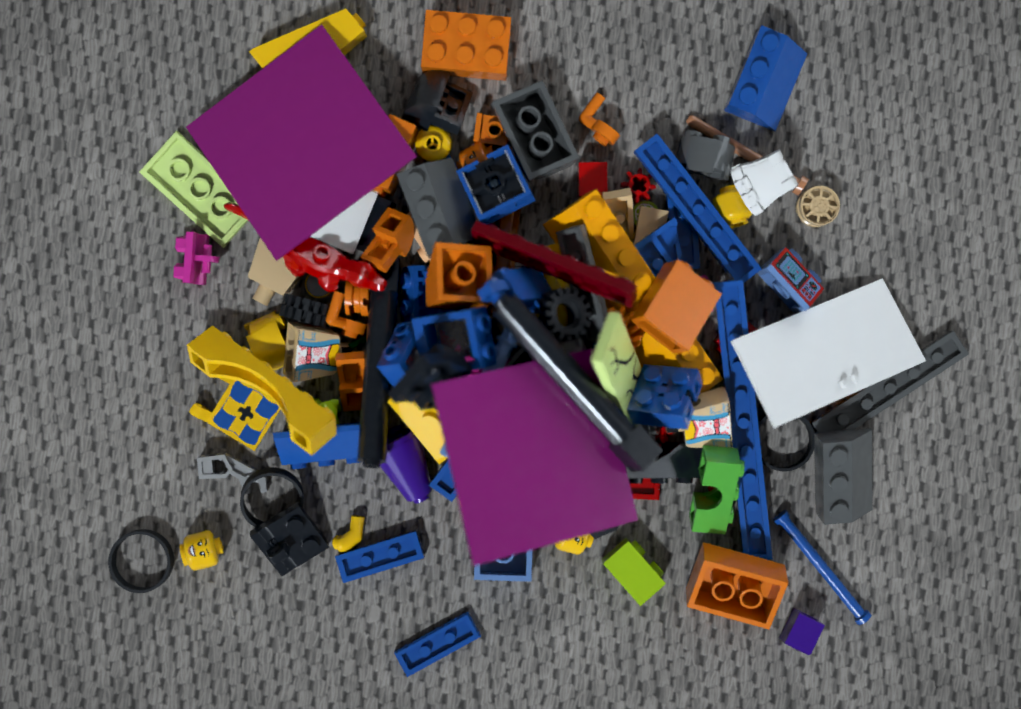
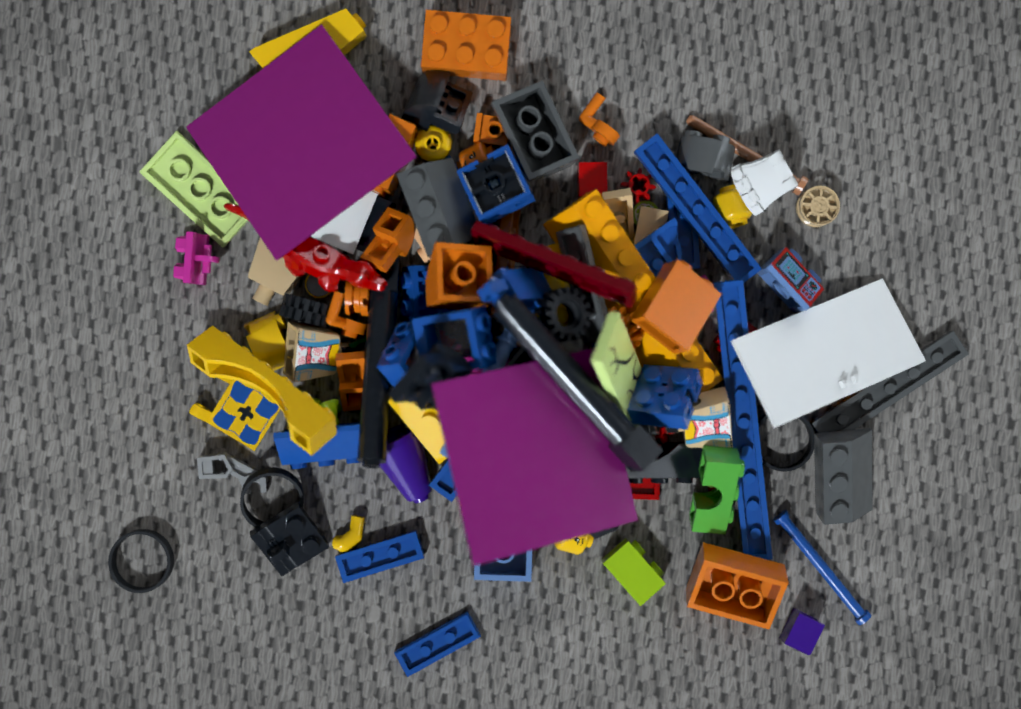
yellow head [179,530,224,571] -> none
blue slope [723,25,807,132] -> none

